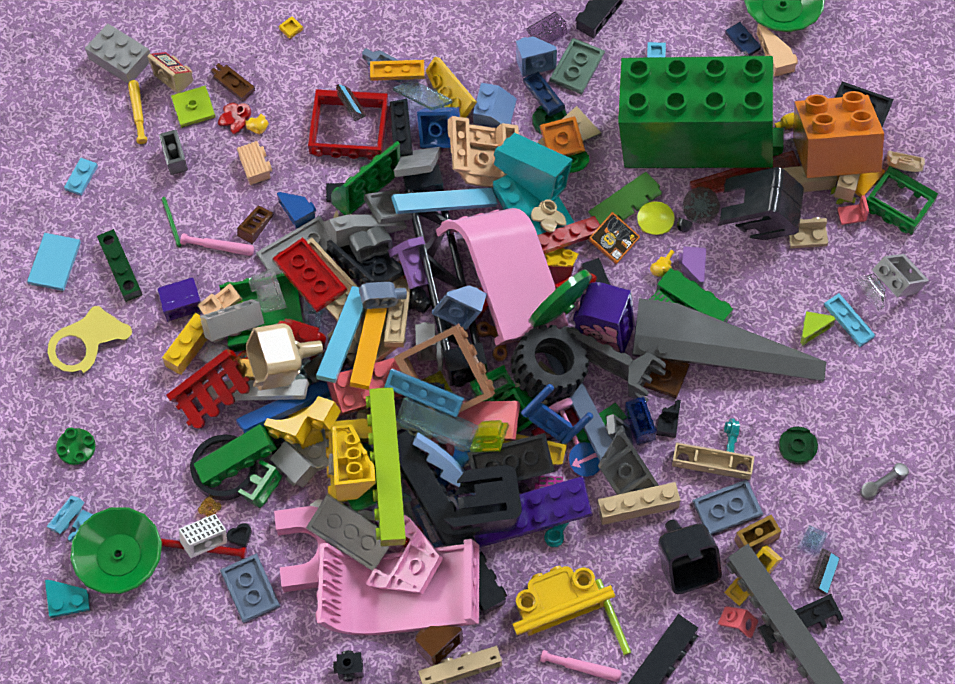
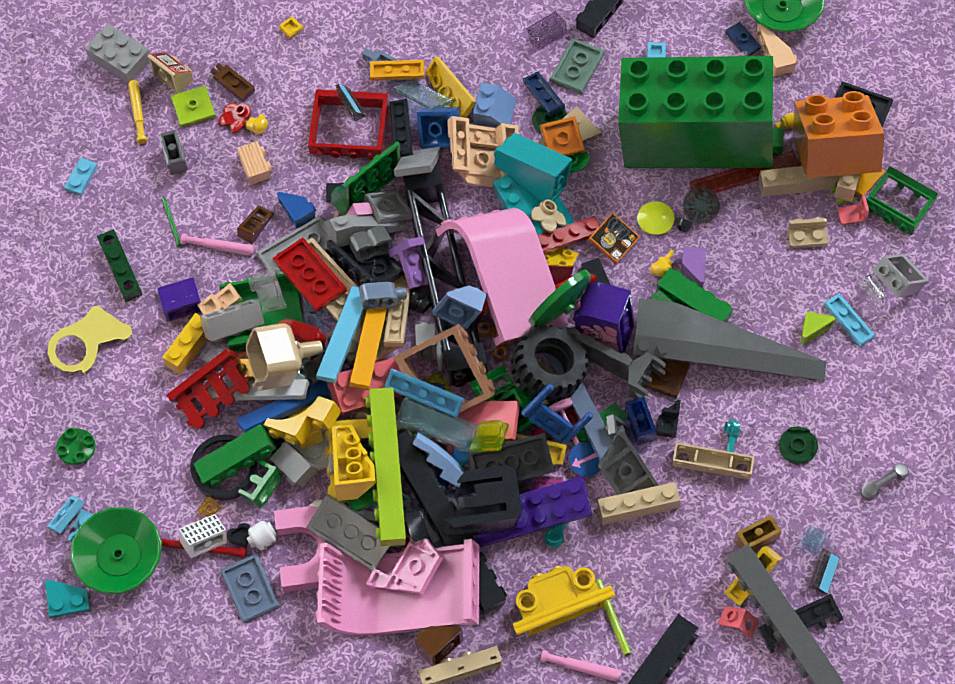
medium azure tile [27,233,81,291] -> none
black brick [333,650,364,682] -> none
medium azure tile [391,188,498,214] -> none
medium blue slope [516,36,557,77] -> none
bright green windscreen [588,172,662,225] -> none
black piece [658,519,722,594] -> none
sand blue tile [692,479,763,535] -> none
black piece [718,167,804,240] -> none
tan tile [886,151,925,172] -> none
none -> white head [247,520,278,550]
none -> bright pink slope [346,202,373,215]
none -> black piece [403,510,429,542]

